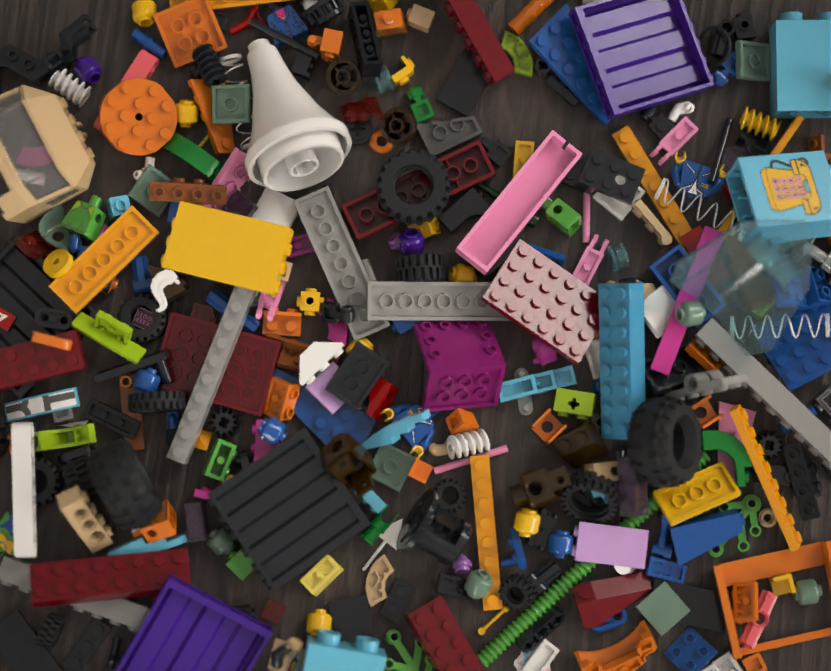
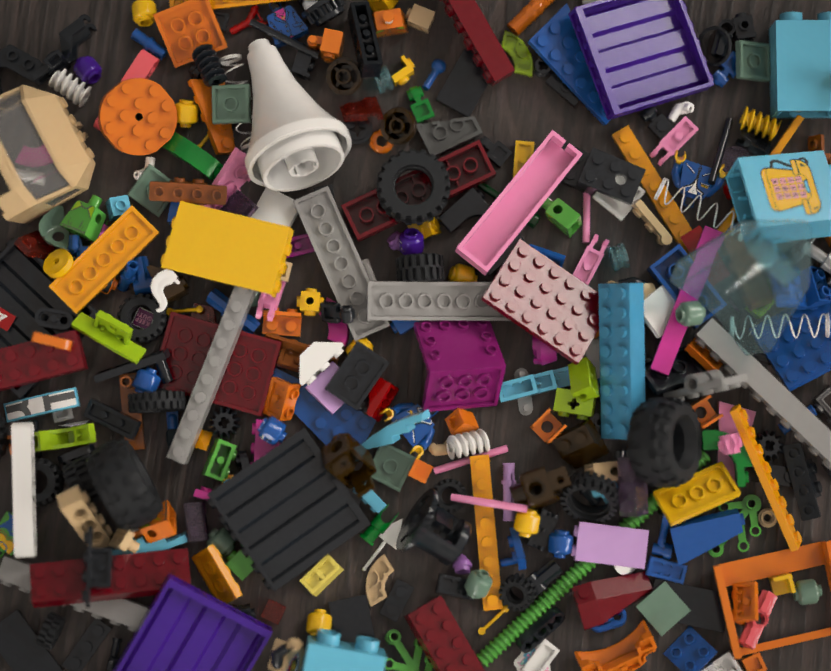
none -> black bracket [82,526,113,608]
none -> tan tile [108,528,140,553]
none -> blue pin [117,260,139,292]
none -> yellow hinge [166,306,203,315]
none -> light orange plate [191,544,242,604]
none -> blue bar [422,59,446,91]
none -> bright pink bar [450,493,528,513]
none -> lavender pin [501,463,516,521]
none -> lime hinge [568,357,600,401]
none -> bright pink gear [717,433,742,455]

